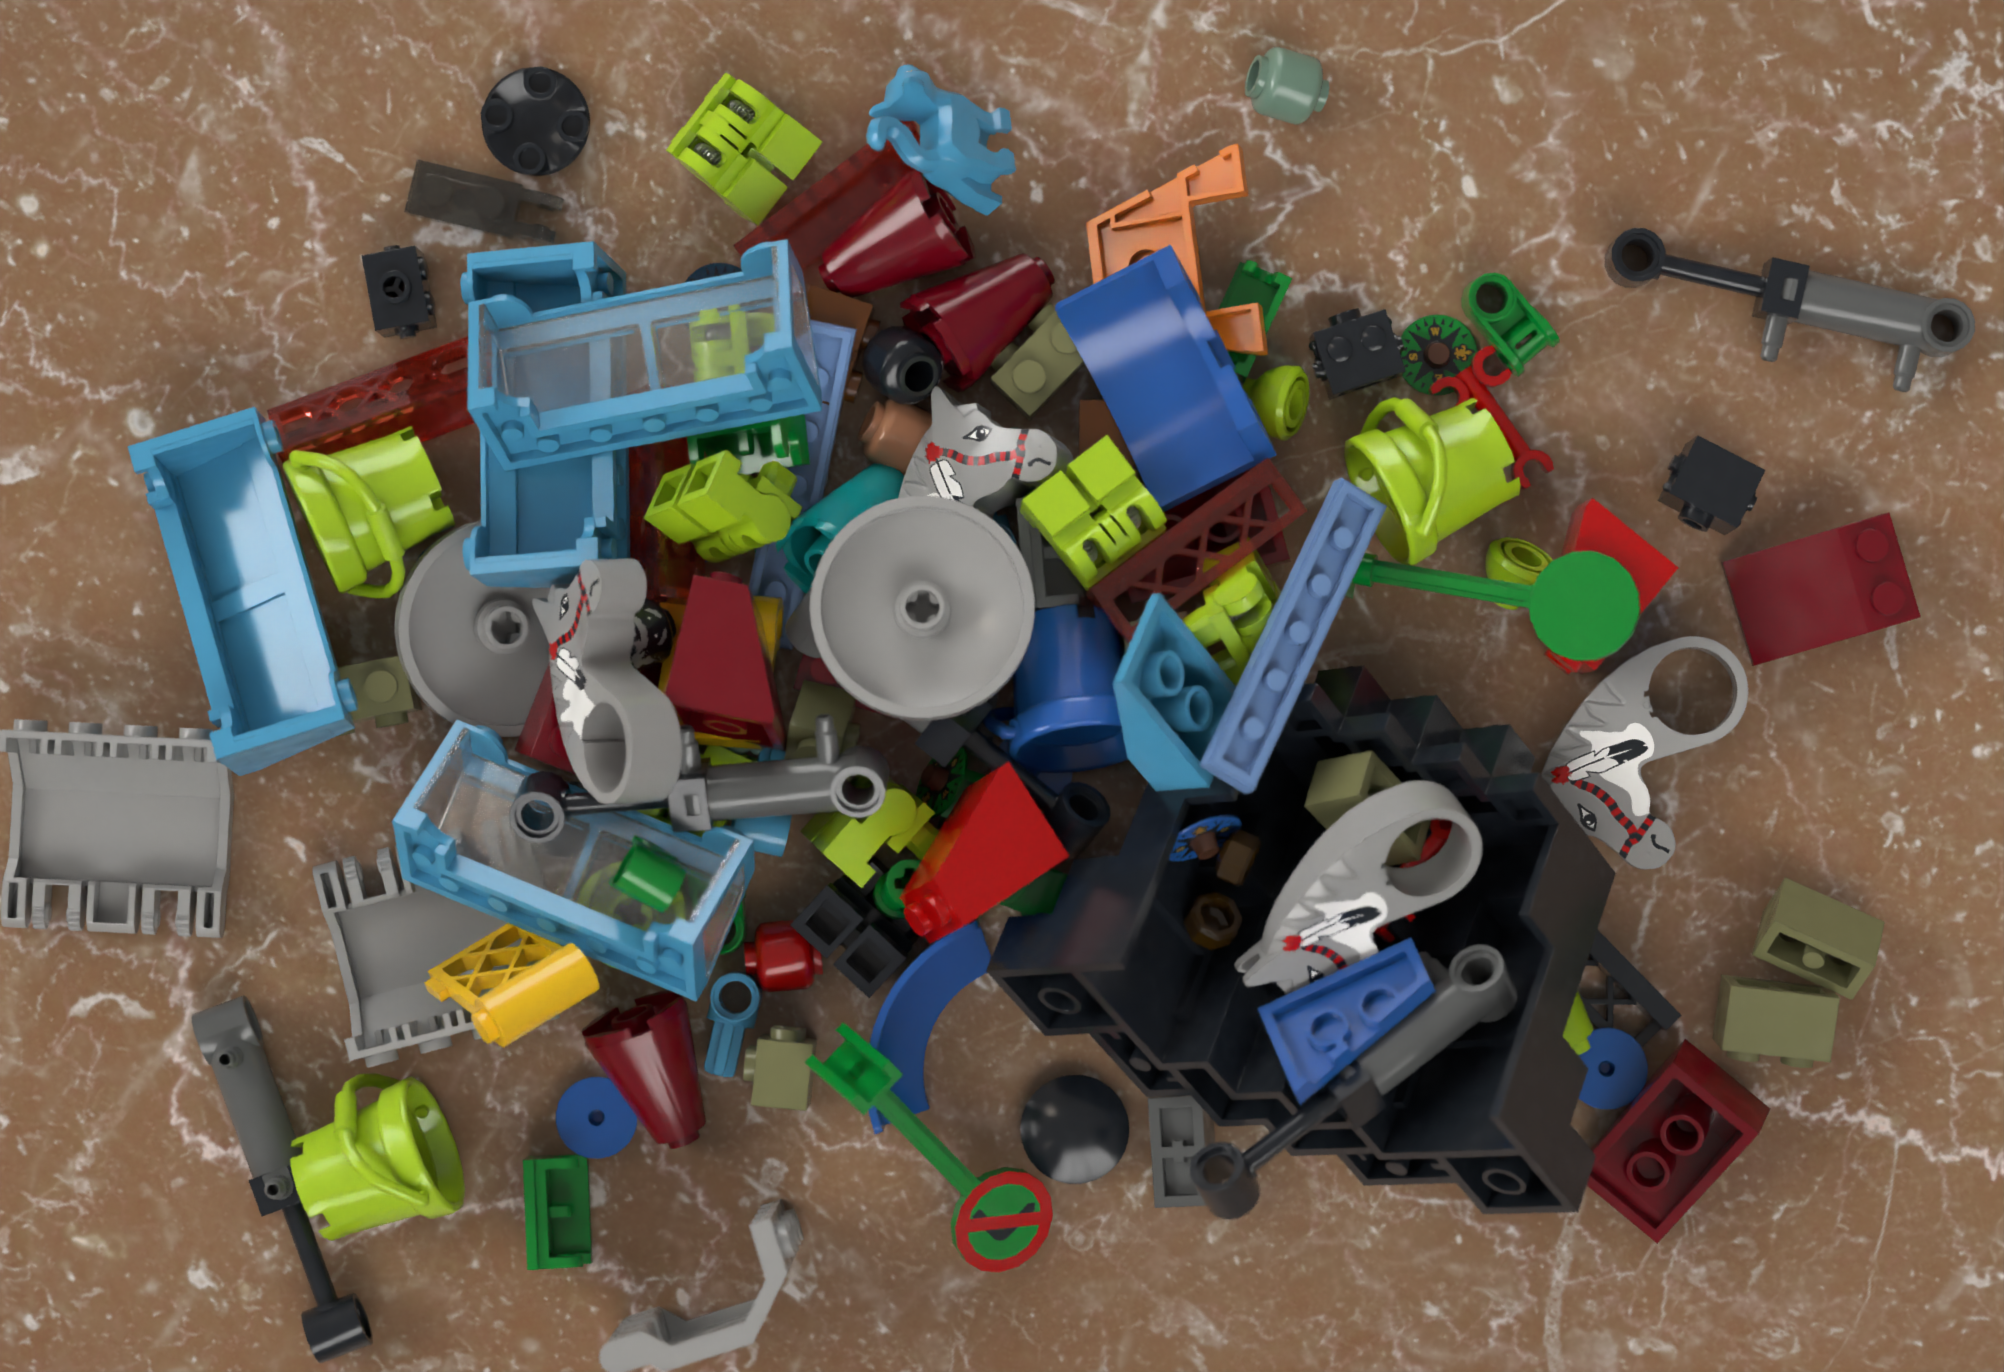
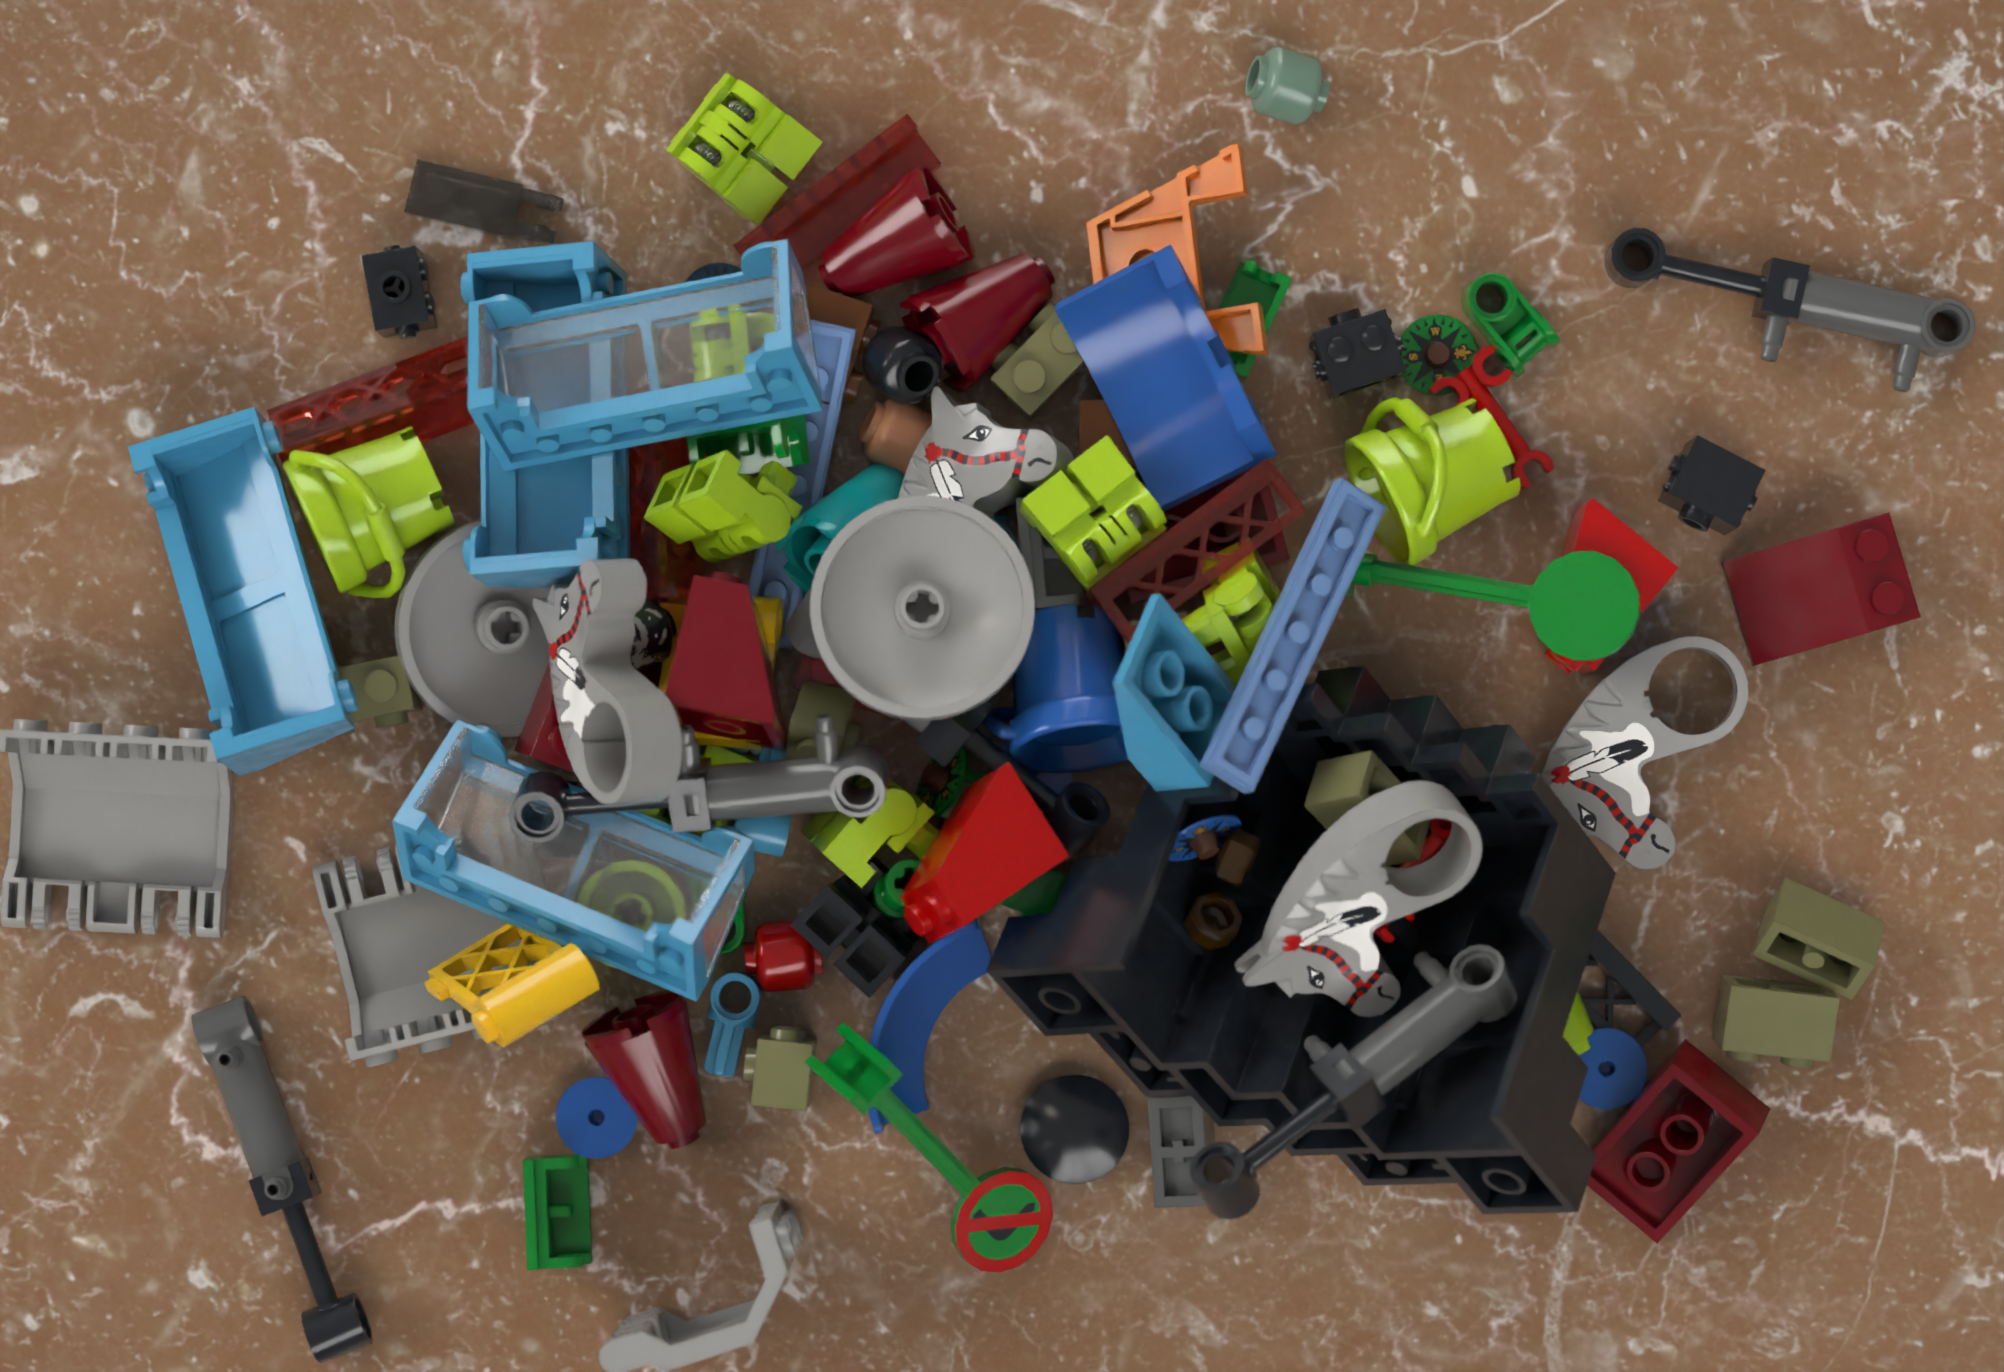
lime piece [290,1073,465,1241] -> none
black dish [481,66,590,176] -> none
green piece [608,834,686,913] -> none
dark azure animal [866,64,1016,216] -> none
lime brick [1243,365,1310,441] -> none
blue wing [1257,938,1436,1105] -> none
lime brick [1485,537,1553,610] -> none

